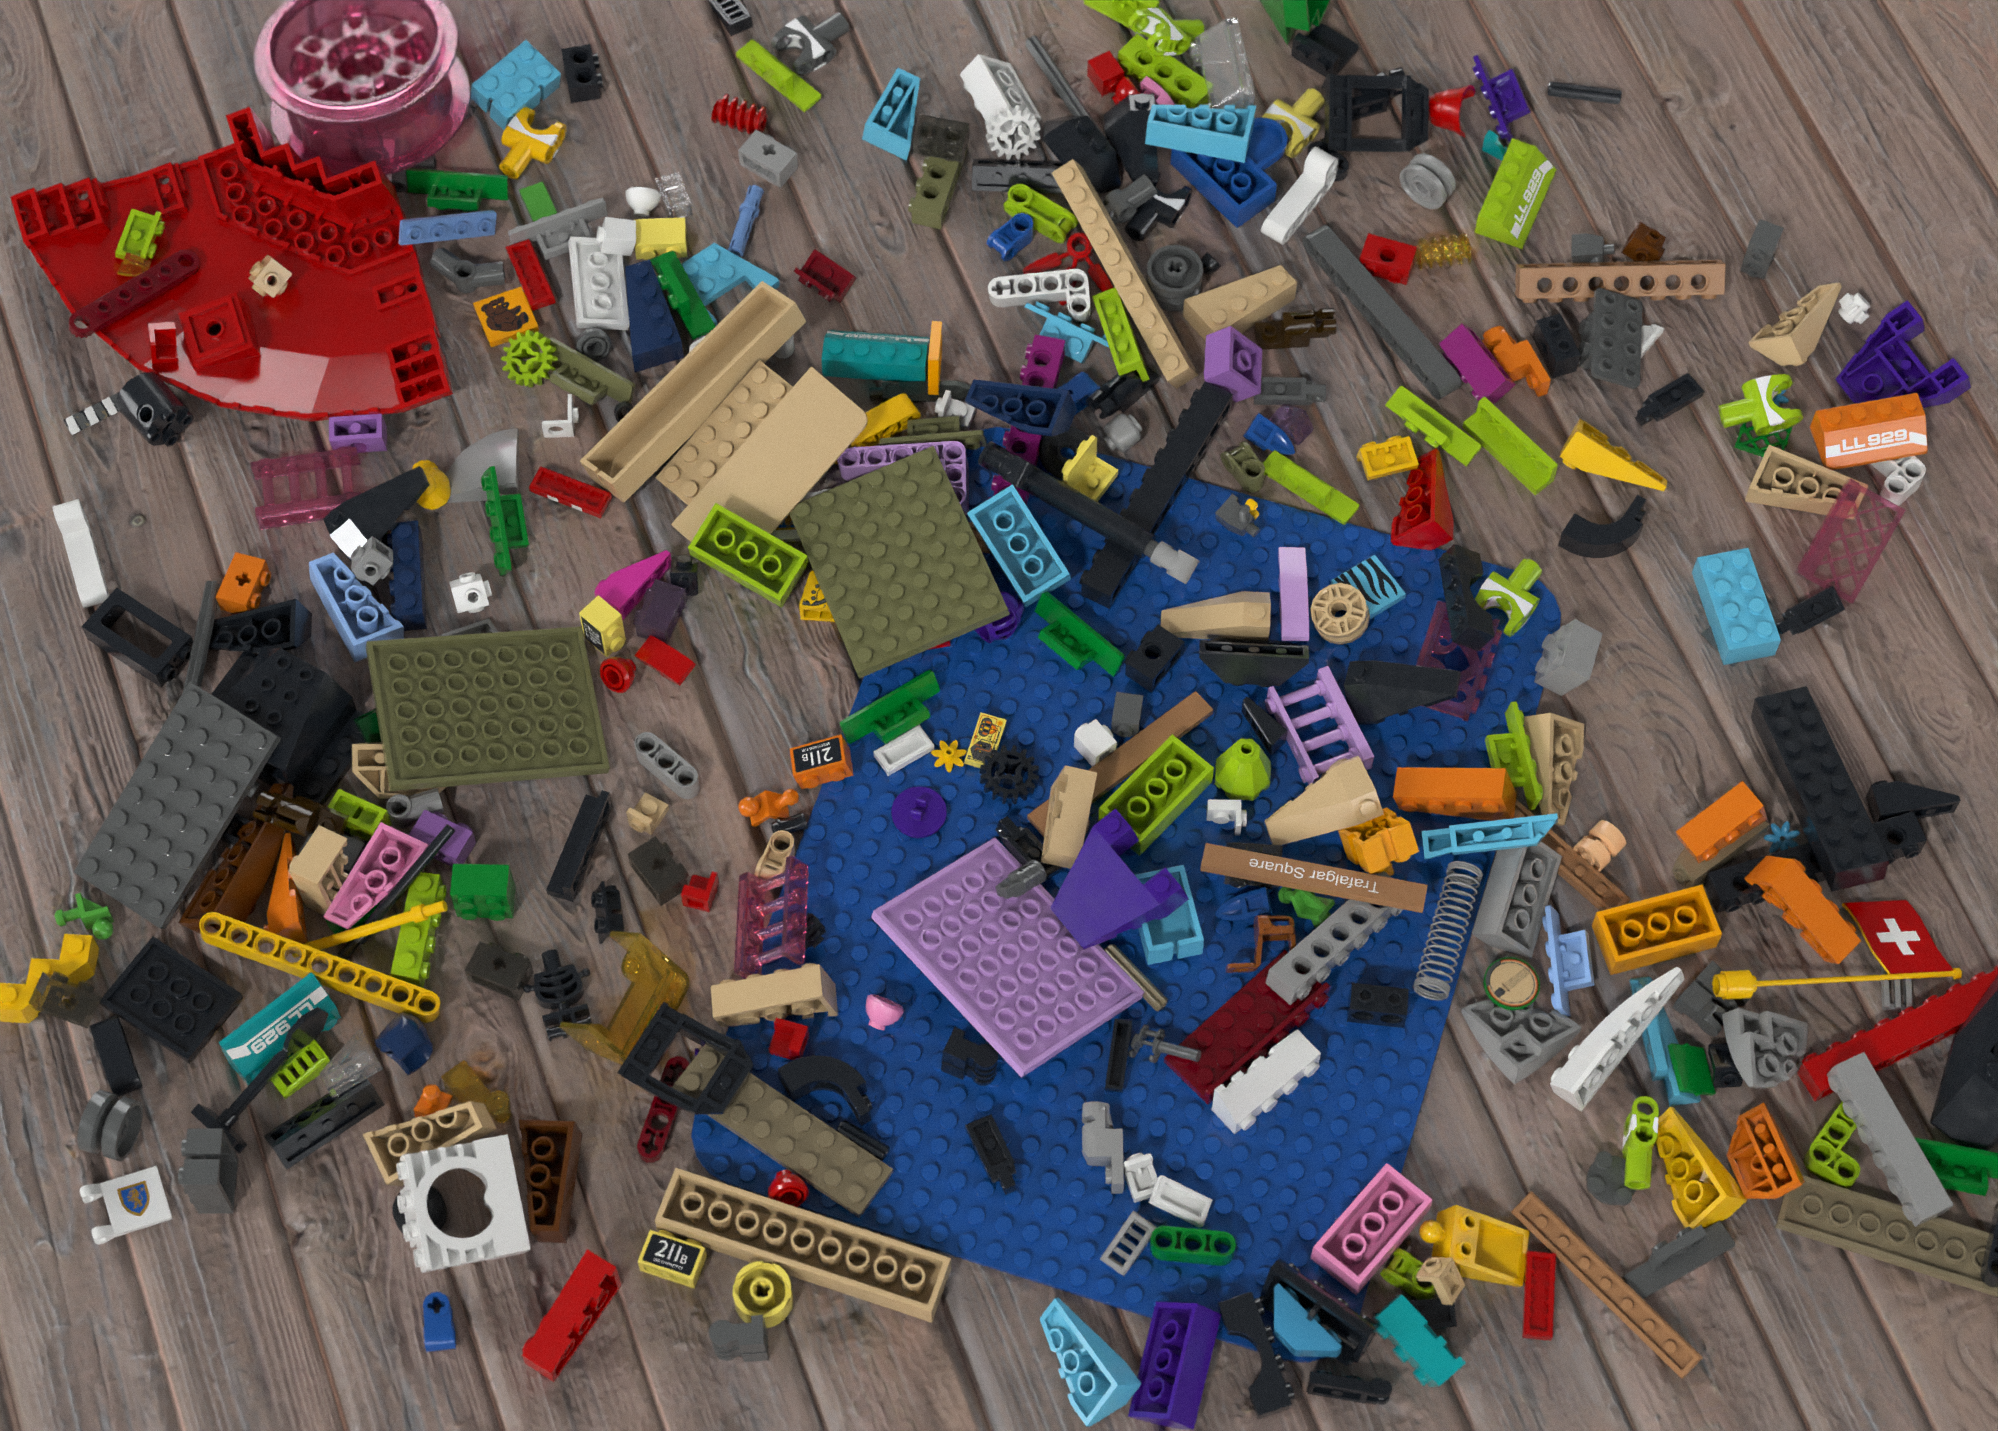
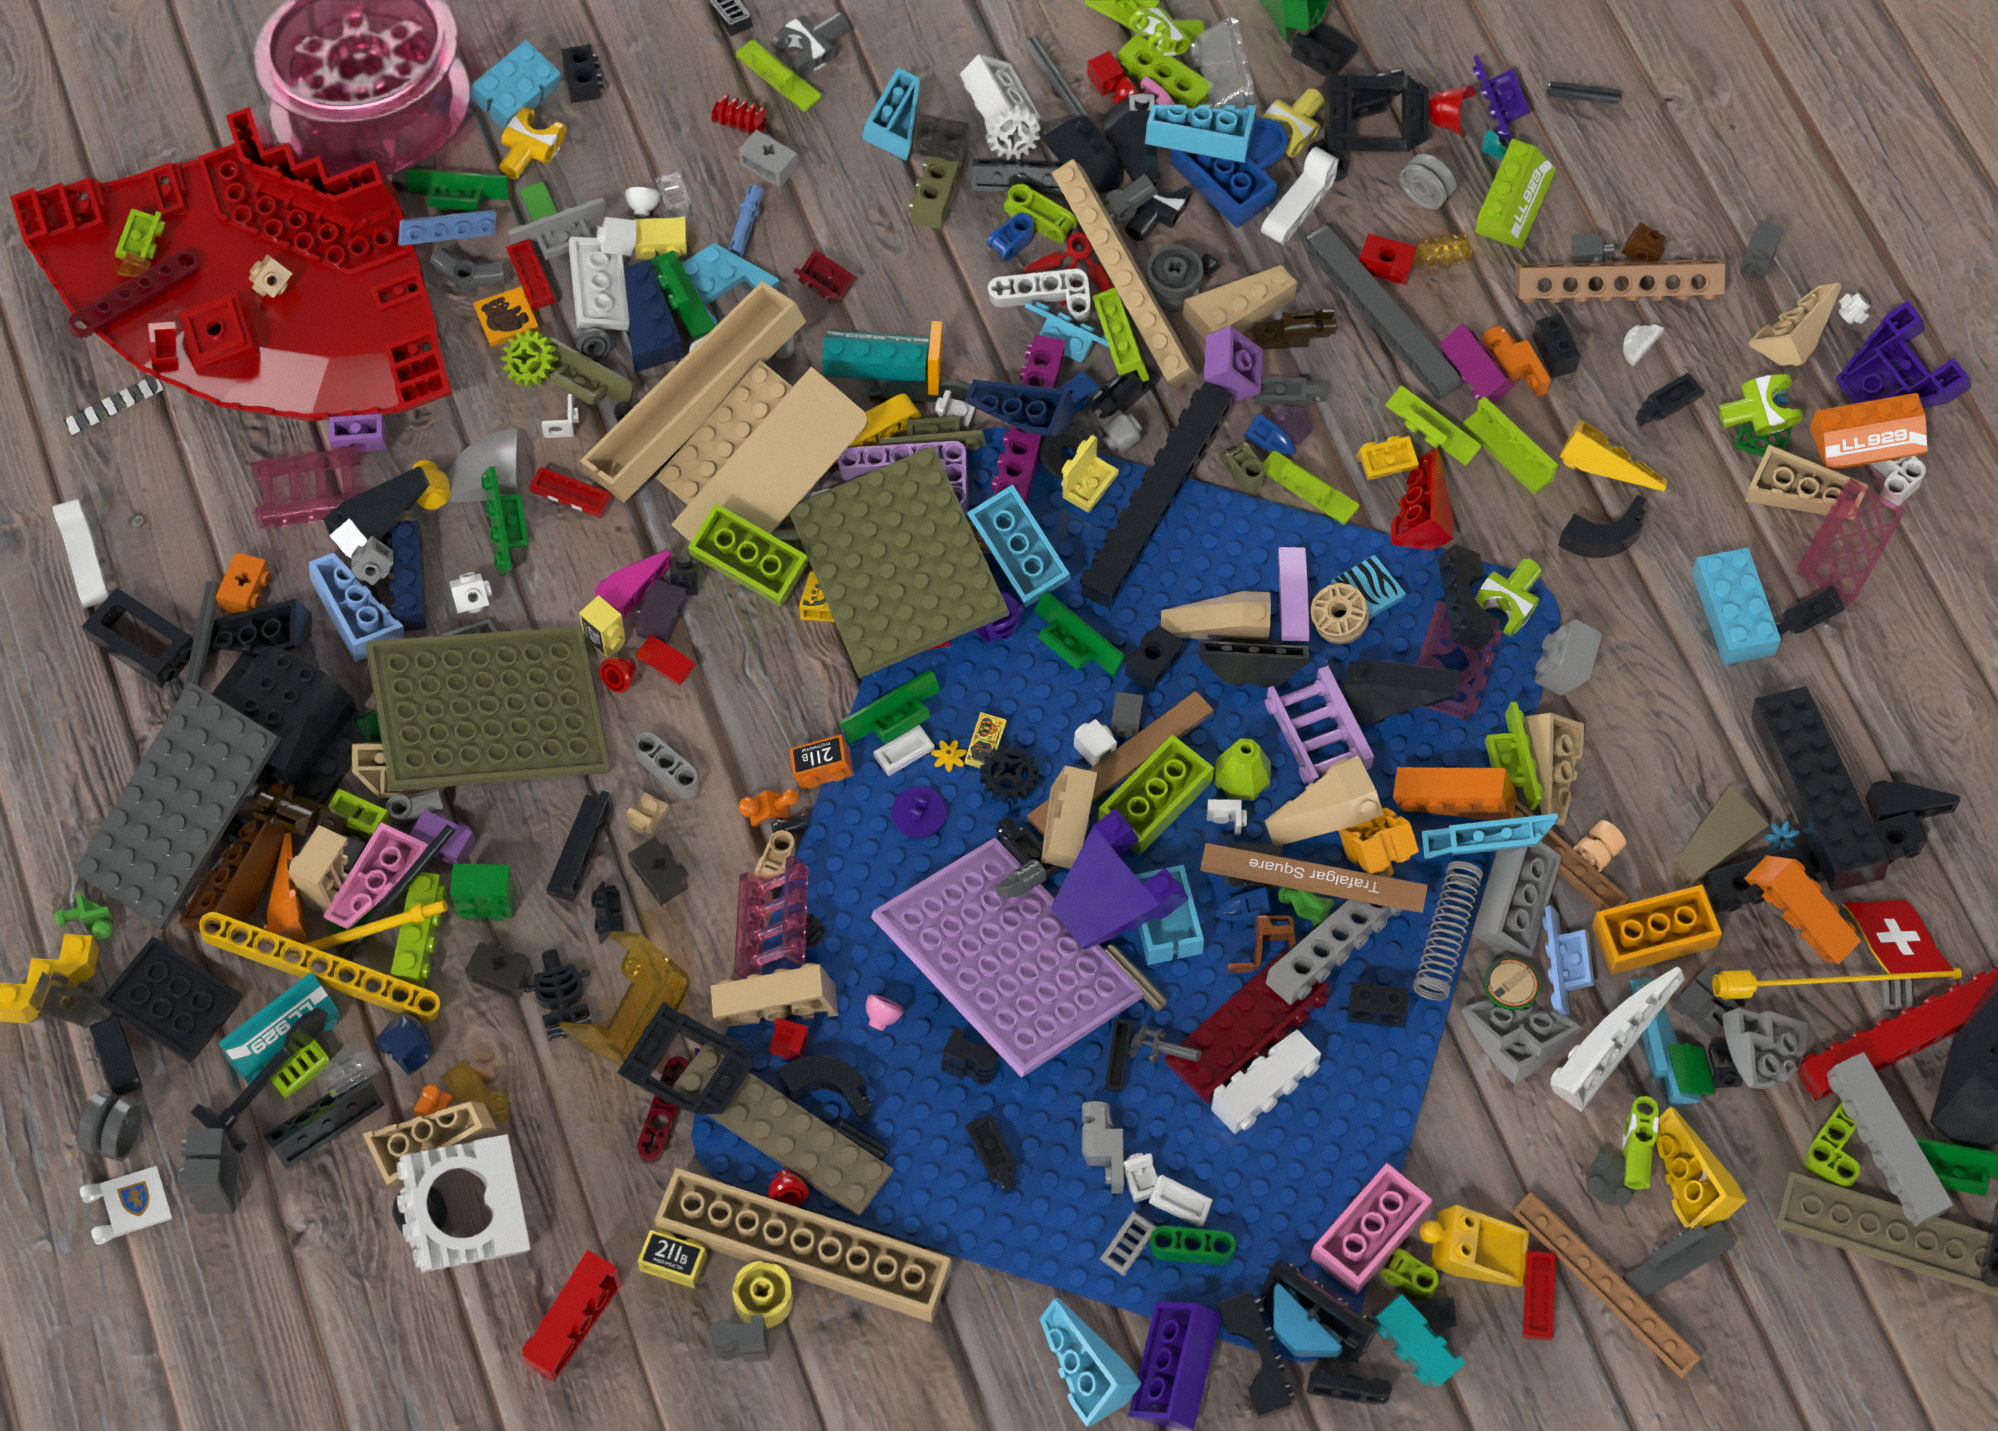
black cylinder [116,372,193,447] -> none
blue piece [423,1292,456,1352] -> none
reddish brown wedge [518,1119,582,1243] -> none
red panel [681,871,719,912] -> none
black piece [978,441,1200,584] -> none
dark grey piece [1215,493,1260,537] -> none
black slope [1242,697,1287,755] -> none
tan bracket [1416,1257,1465,1305] -> none
dark grey bracket [1578,288,1642,389] -> none
orange wedge [1676,781,1768,863] -> none
orange wedge [1727,1103,1805,1199] -> none

